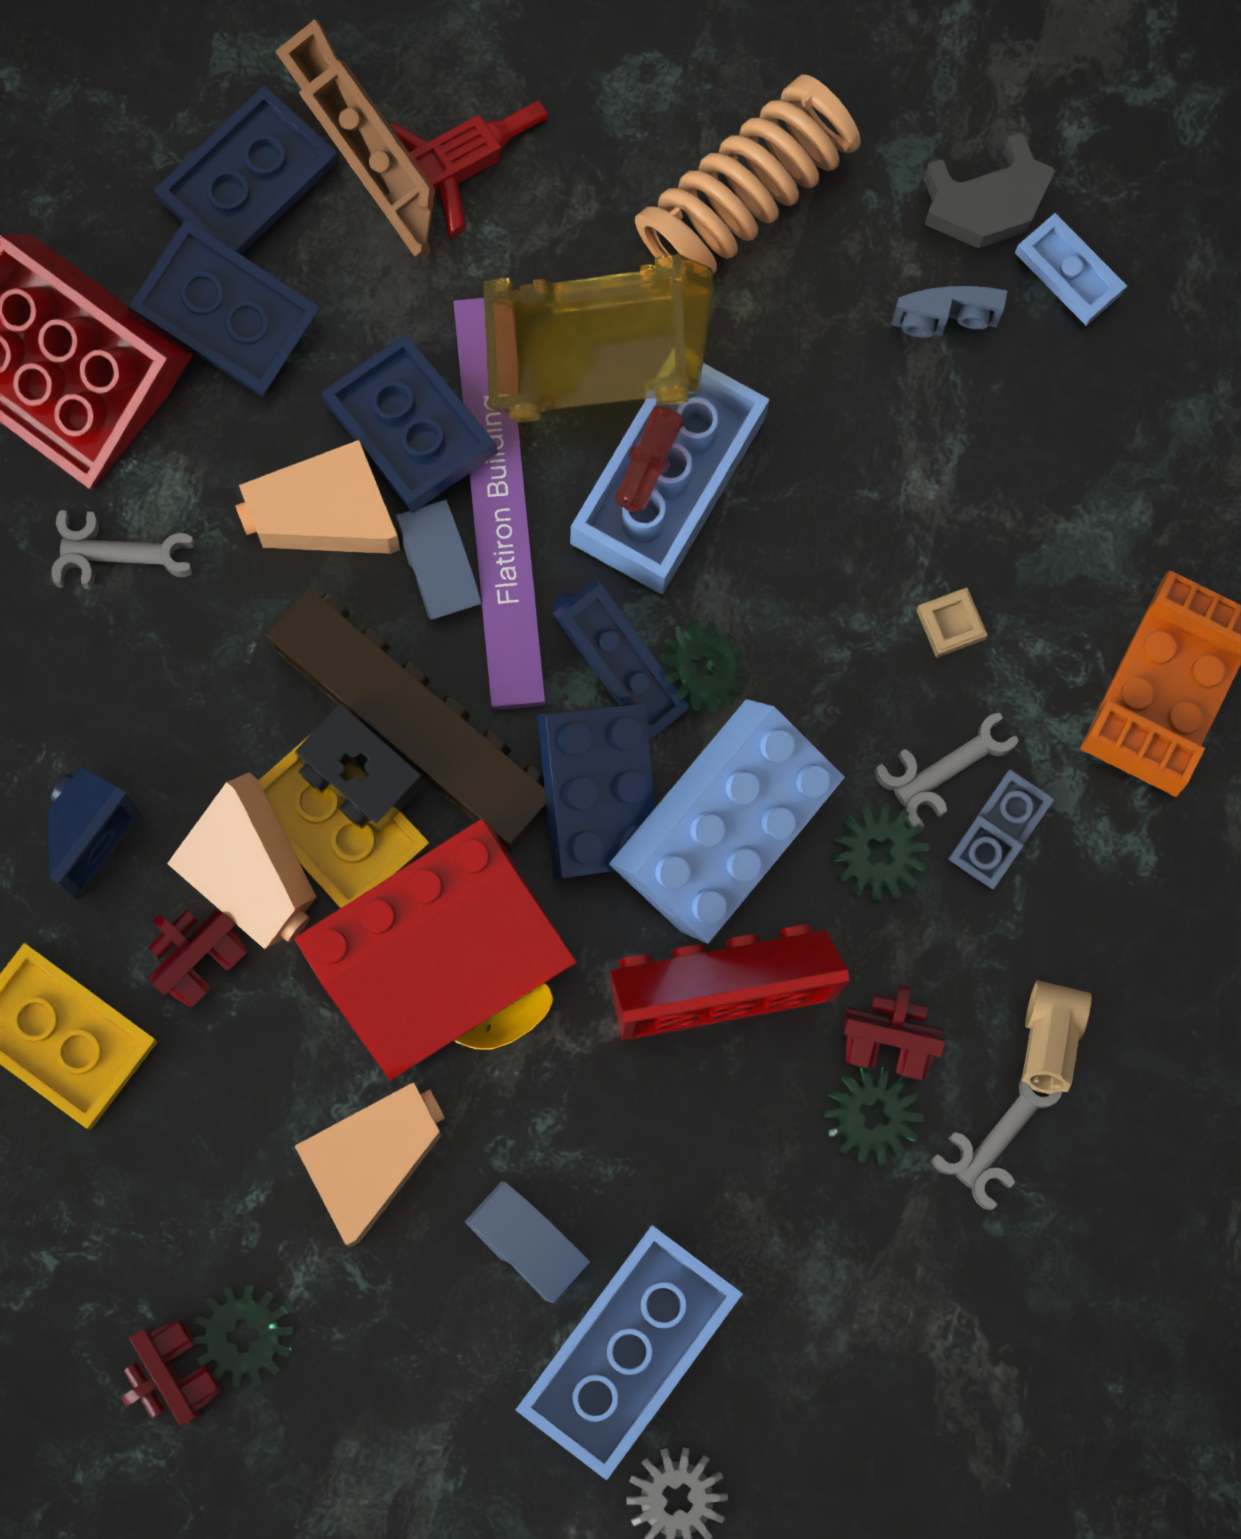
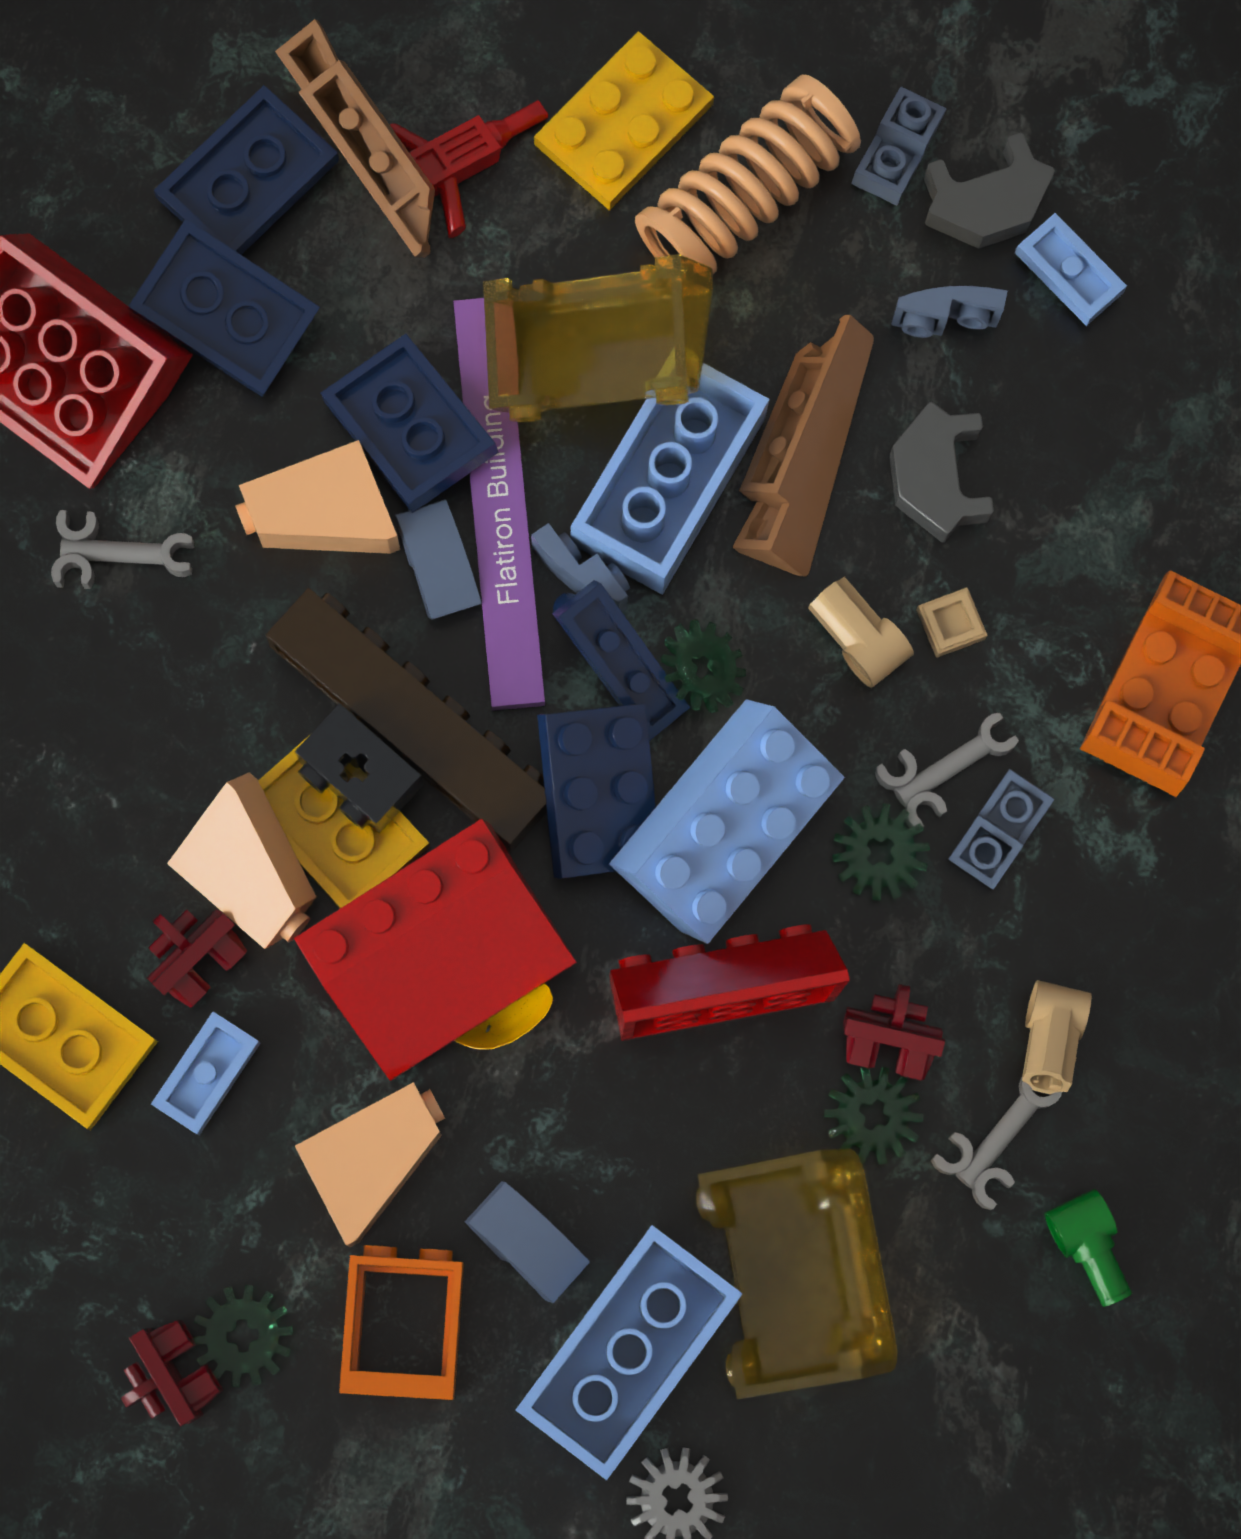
dark blue slope [48,766,141,900] -> none
clear red axle [615,406,684,513] -> none
none -> light blue plate [151,1012,261,1136]
none -> orange window [339,1245,464,1400]
none -> sand blue slope [531,523,630,612]
none -> yellow plate [534,31,714,211]
none -> clear yellow windscreen [696,1149,897,1399]
none -> medium nougat wedge [733,315,874,577]
none -> tan piece [808,576,914,688]
none -> sand blue slope [851,87,947,206]
none -> dark grey piece [889,402,994,542]
none -> green pin [1044,1189,1132,1307]

